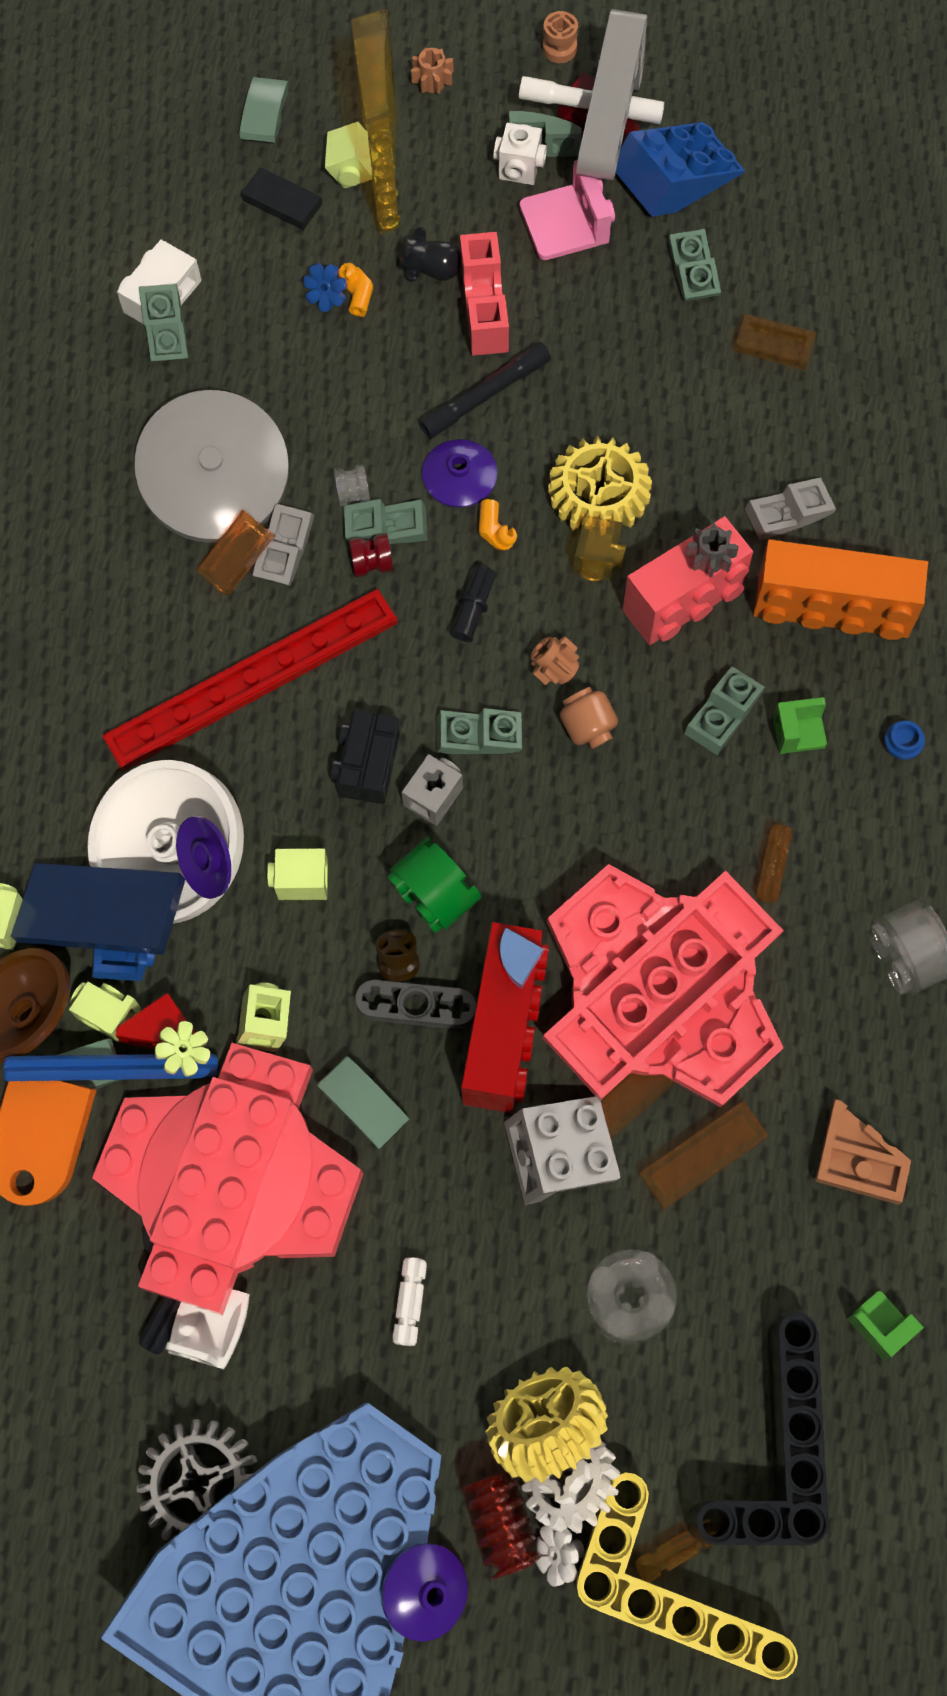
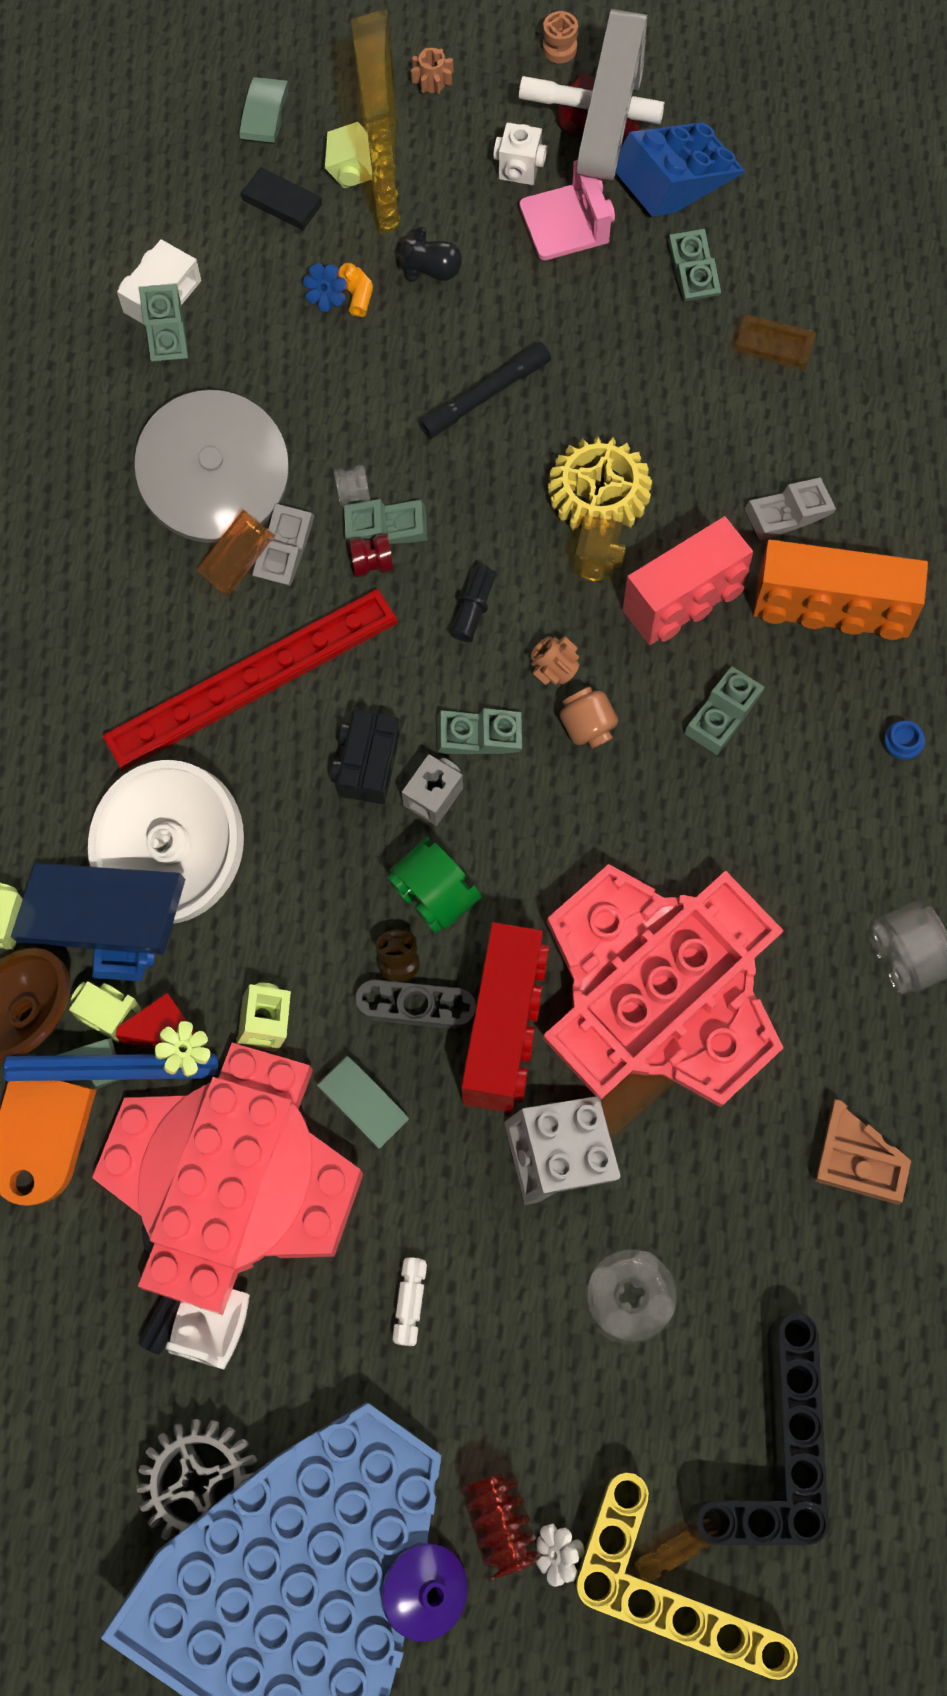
dark purple dish [176,816,231,899] -> none
yellowish green brick [268,849,328,900] -> none
dark purple dish [422,439,497,507] -> none
coral arch [460,232,509,356] -> none
light orange arm [479,499,517,551] -> none
light yellow gear [485,1367,608,1483] -> none
medium blue tile [500,928,543,989] -> none
sand green slope [509,111,582,157] -> none
white gear [522,1441,620,1533] -> none
clear orange tile [639,1101,769,1210] -> none
dark grey gear [686,523,739,577] -> none
clear orange axle [756,824,793,903] -> none
bright green panel [773,697,827,754] -> none
bright green panel [847,1291,924,1360] -> none

